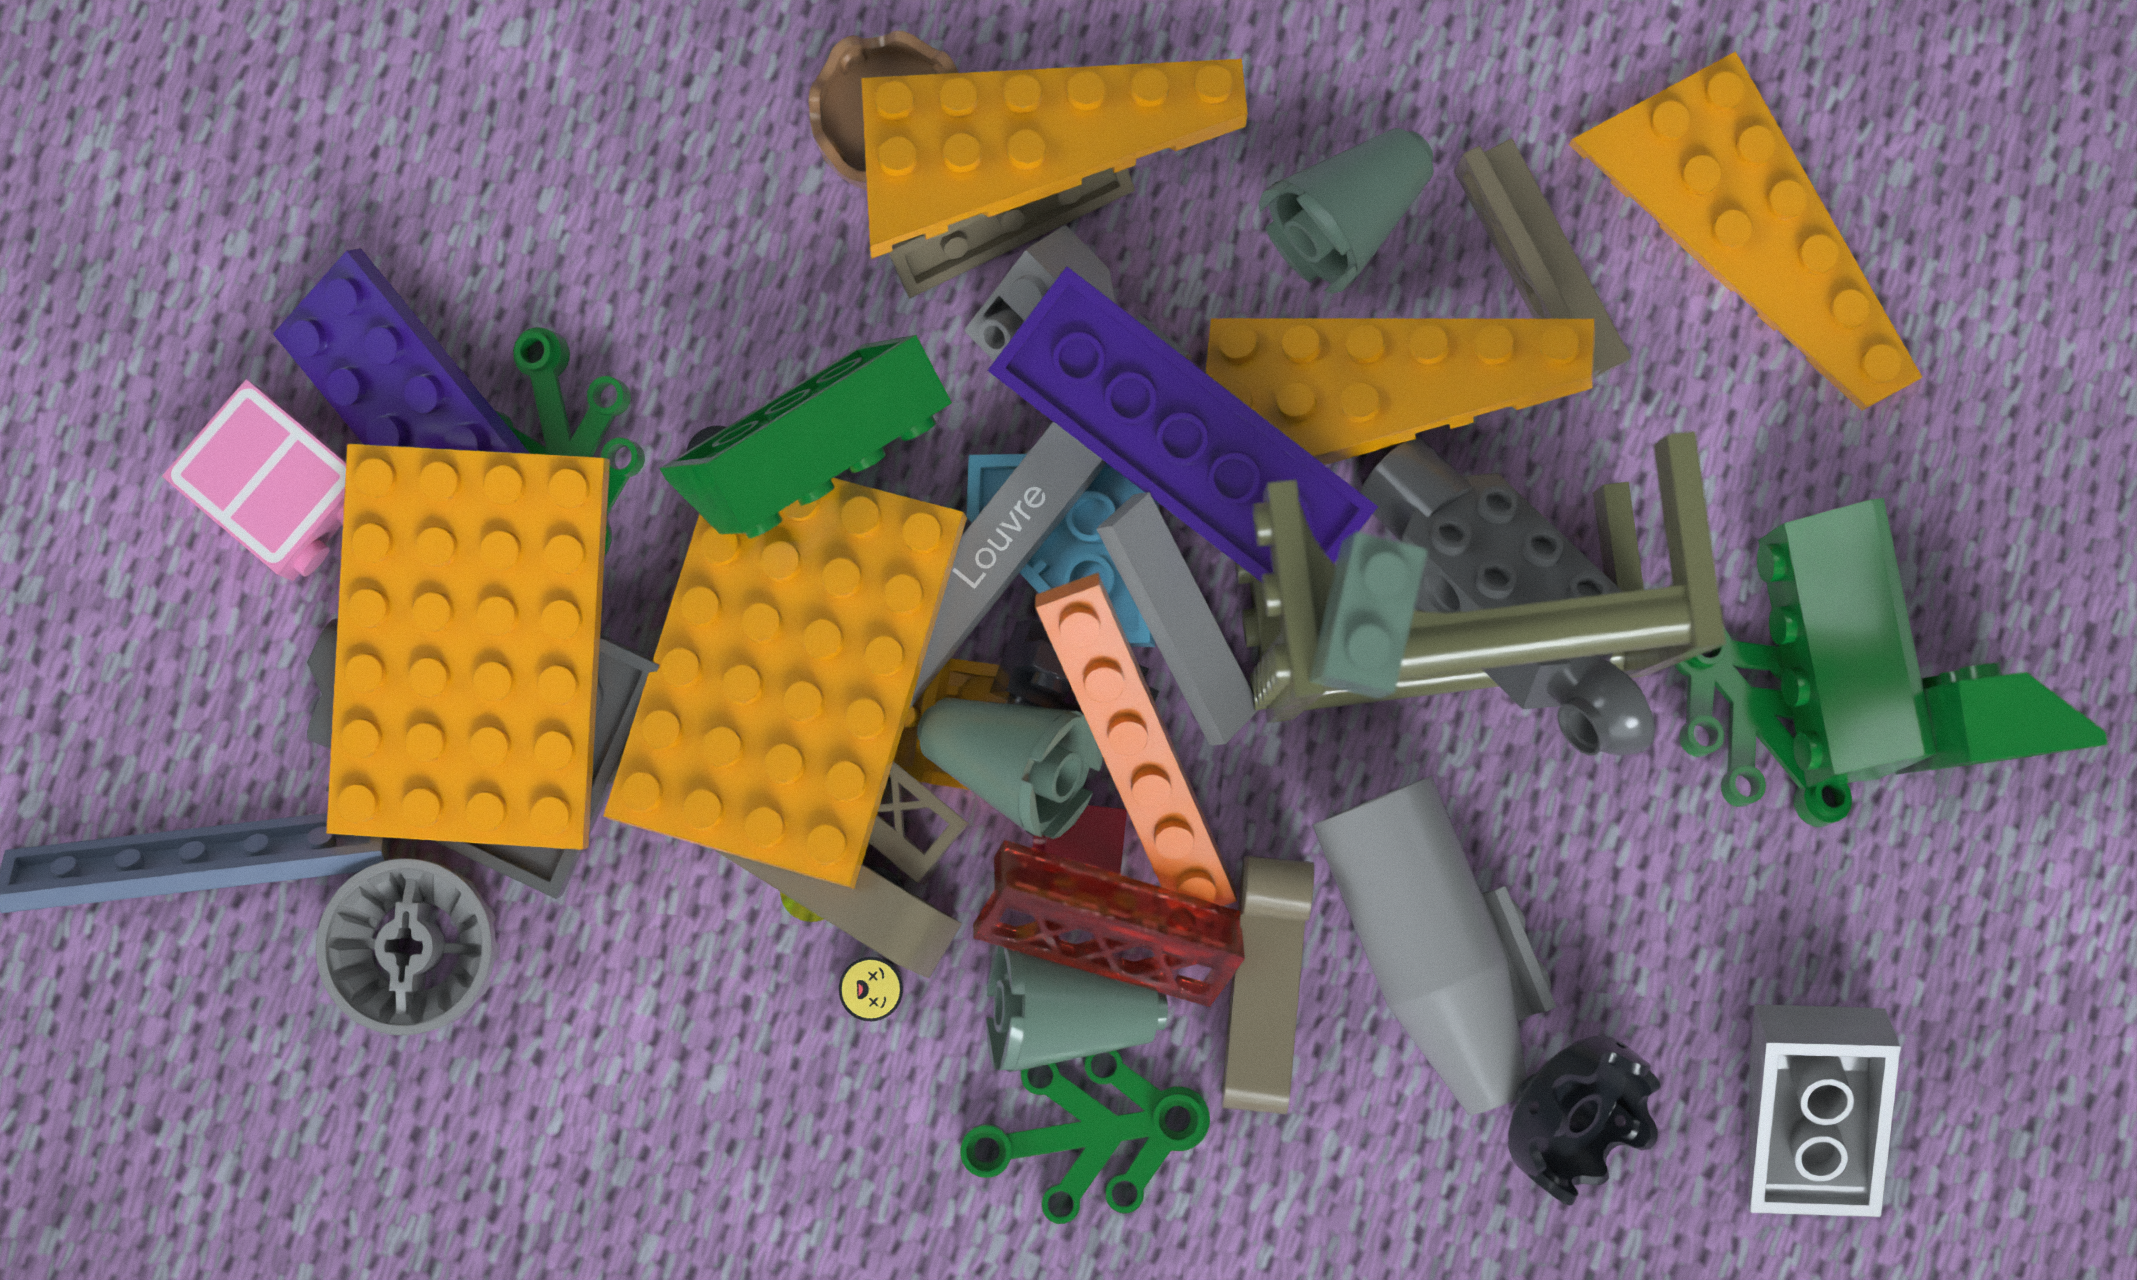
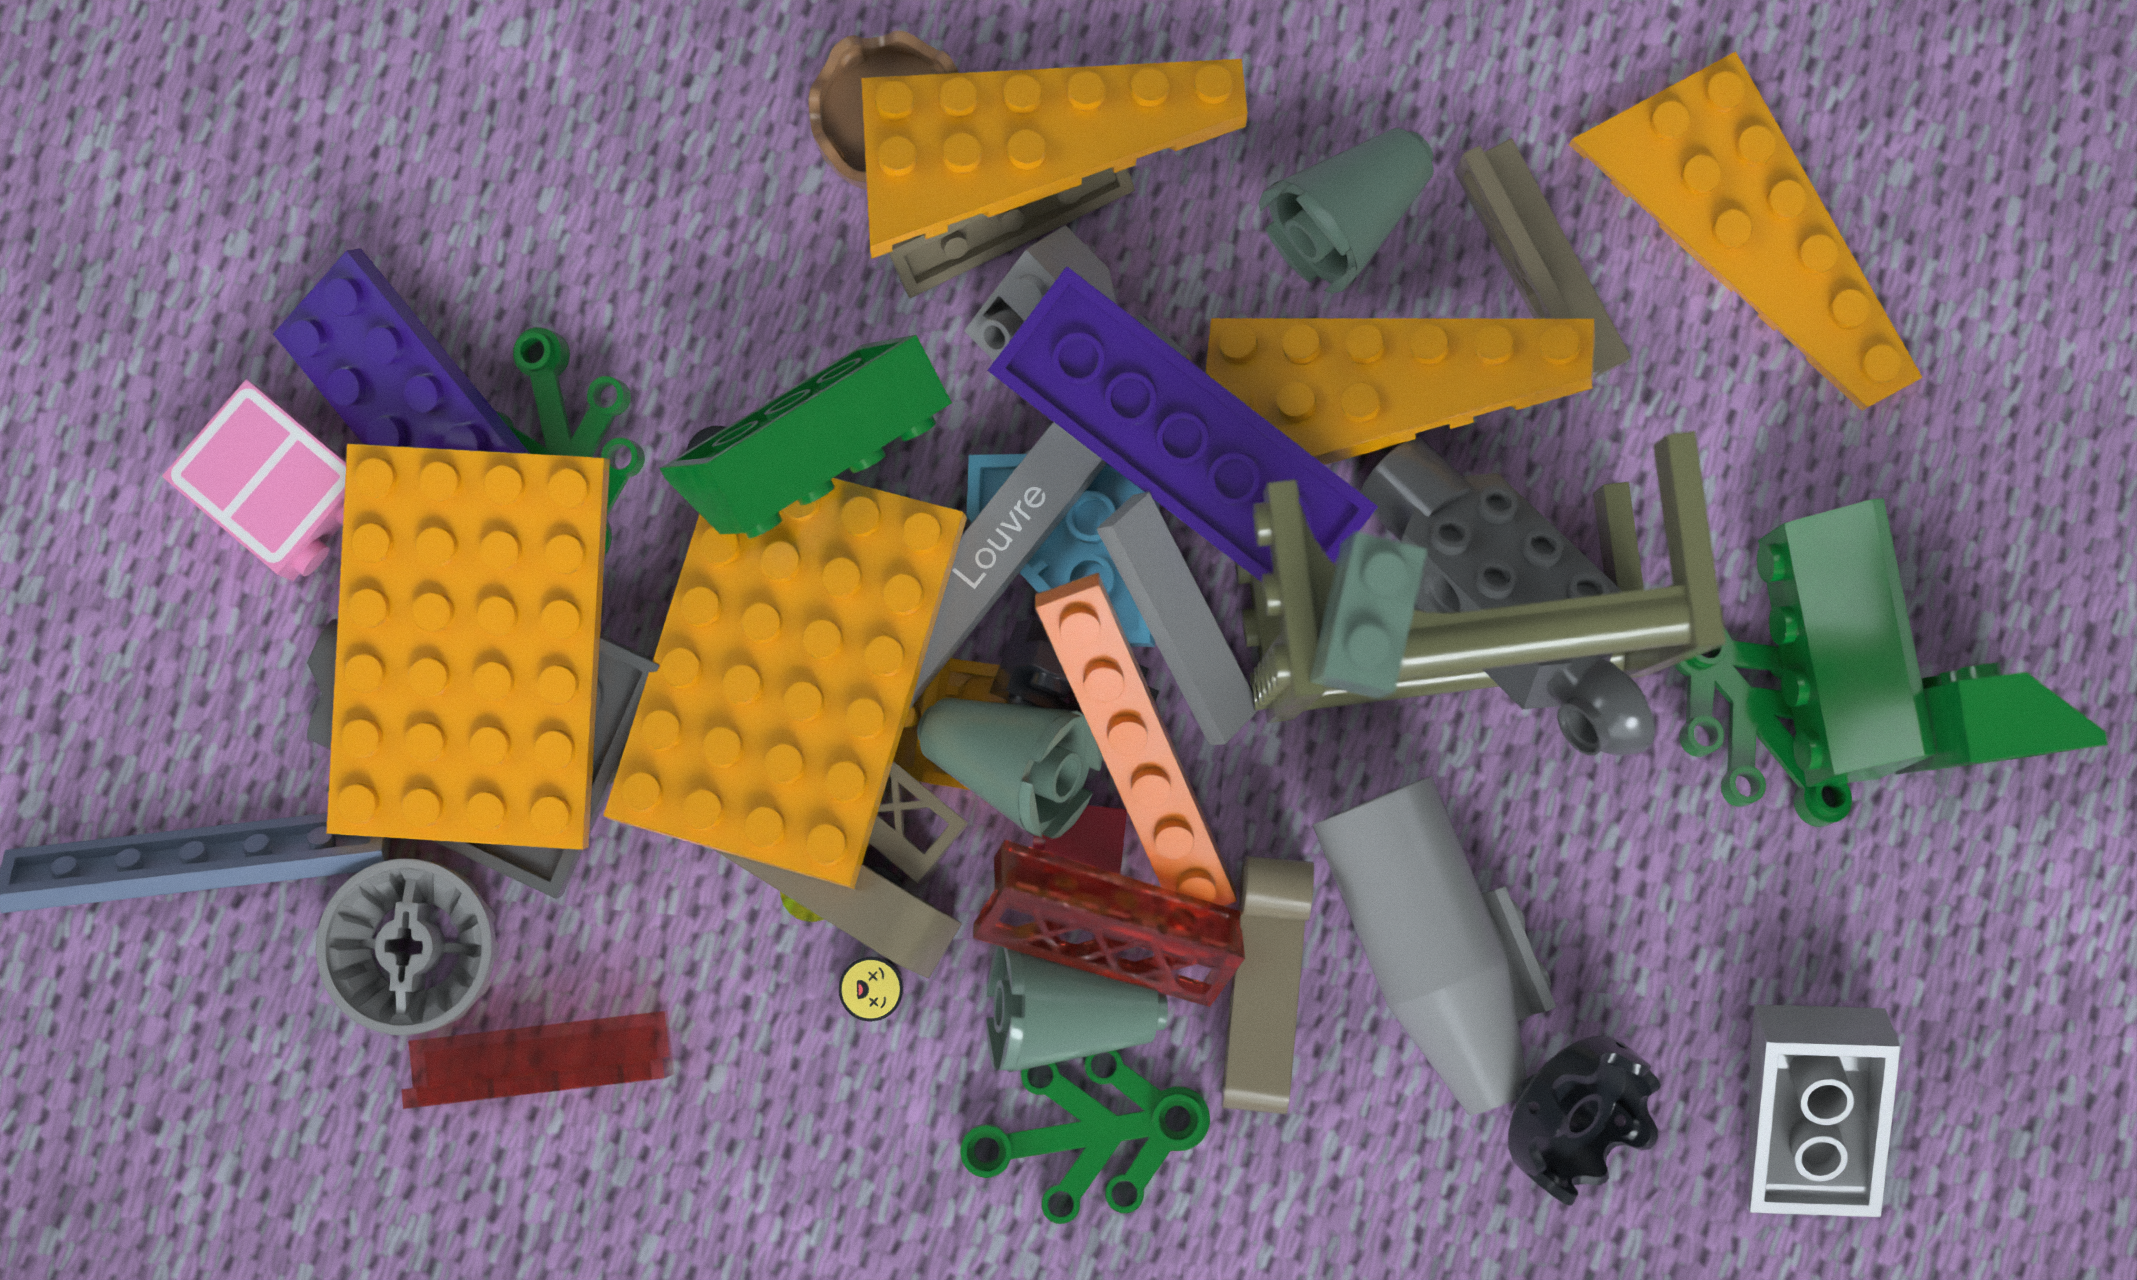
none -> clear red fence [401,1010,674,1109]

